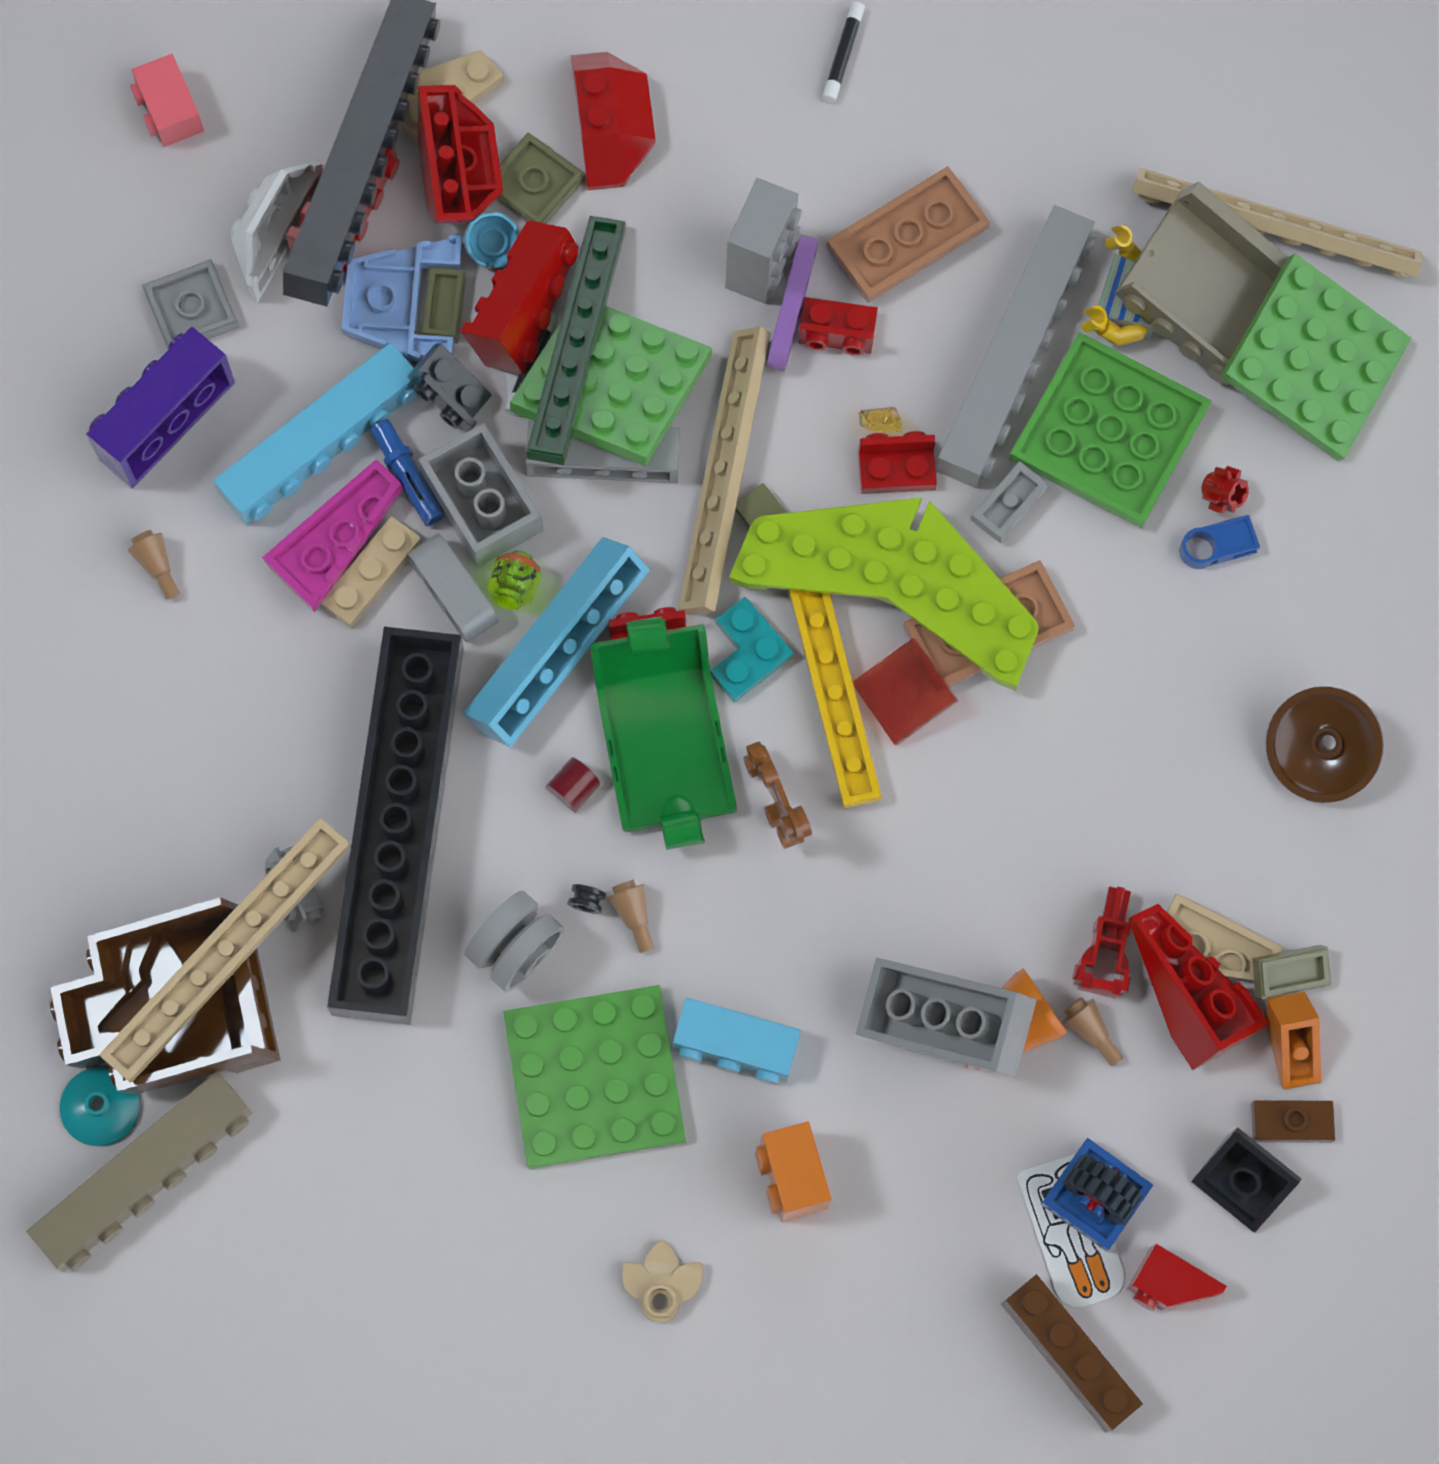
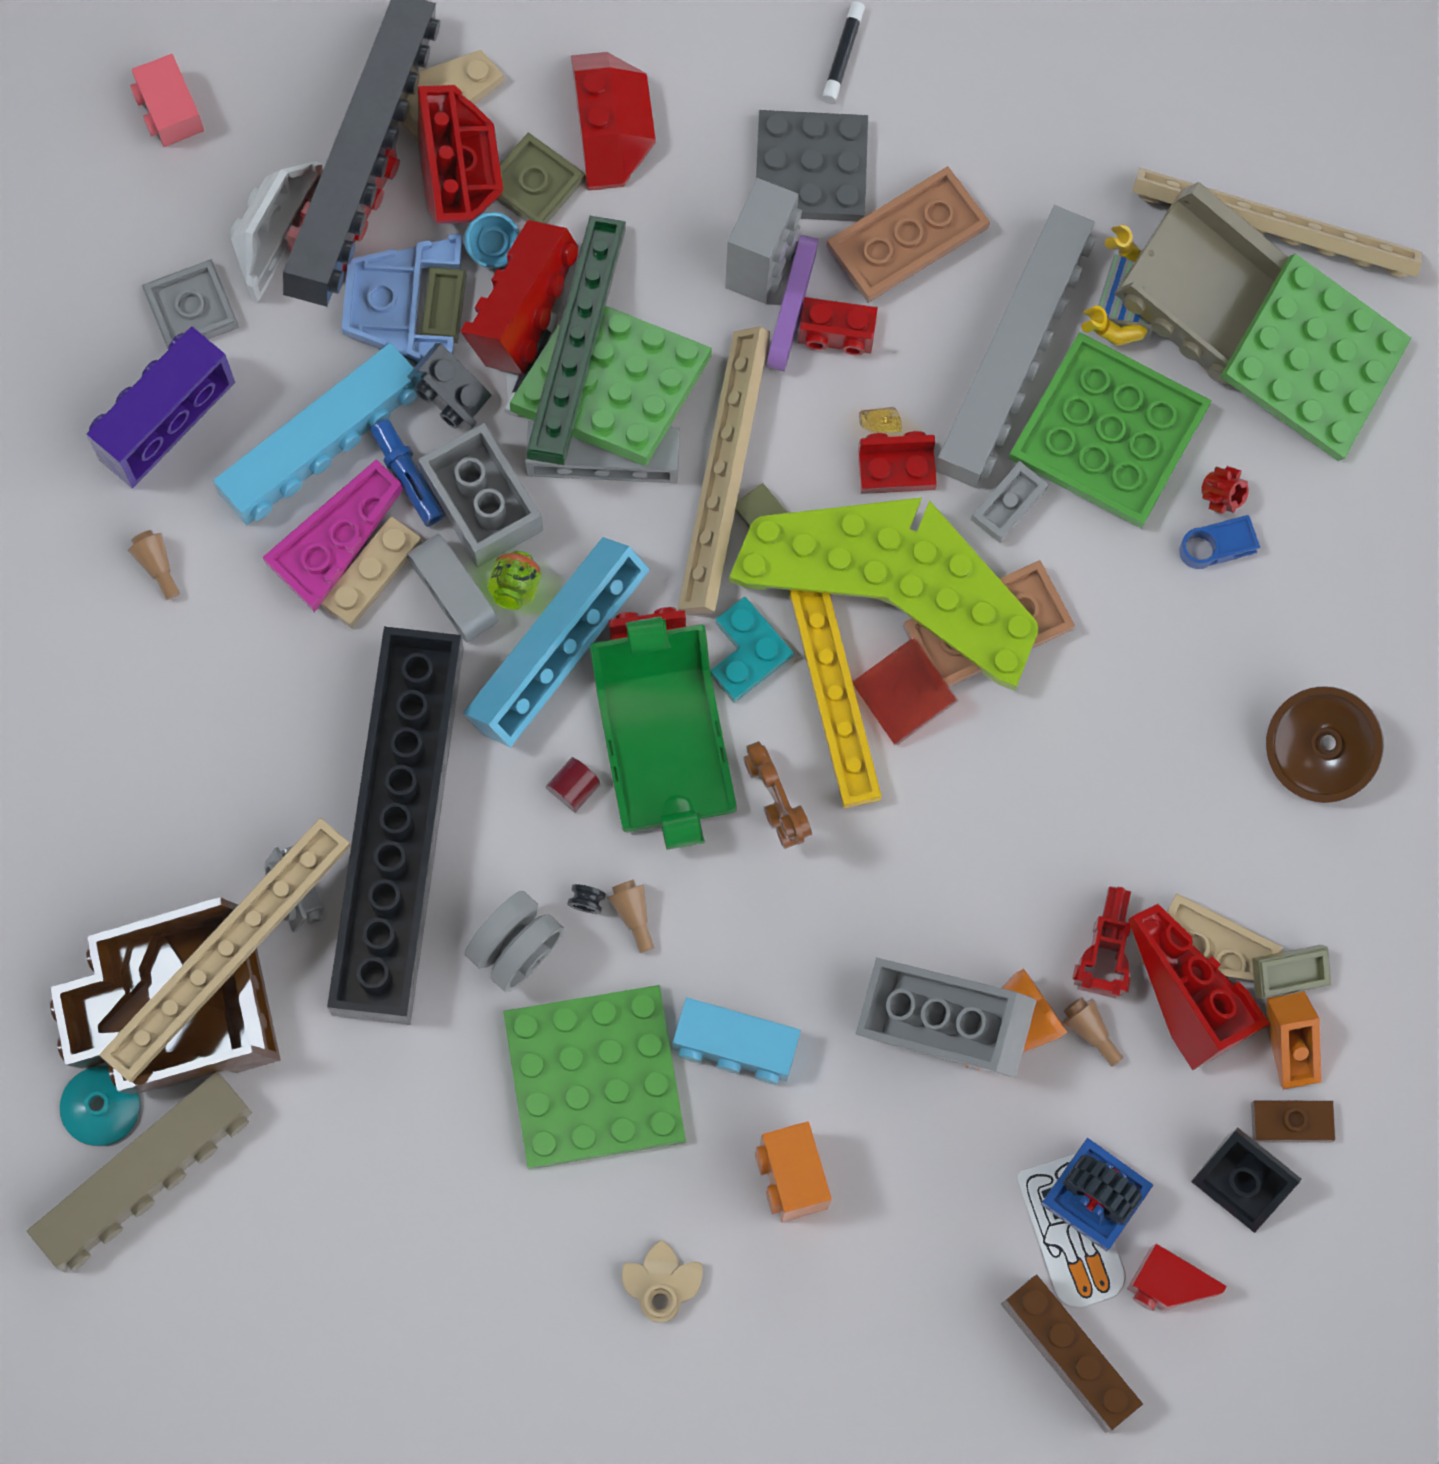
none -> dark grey plate [756,110,868,221]

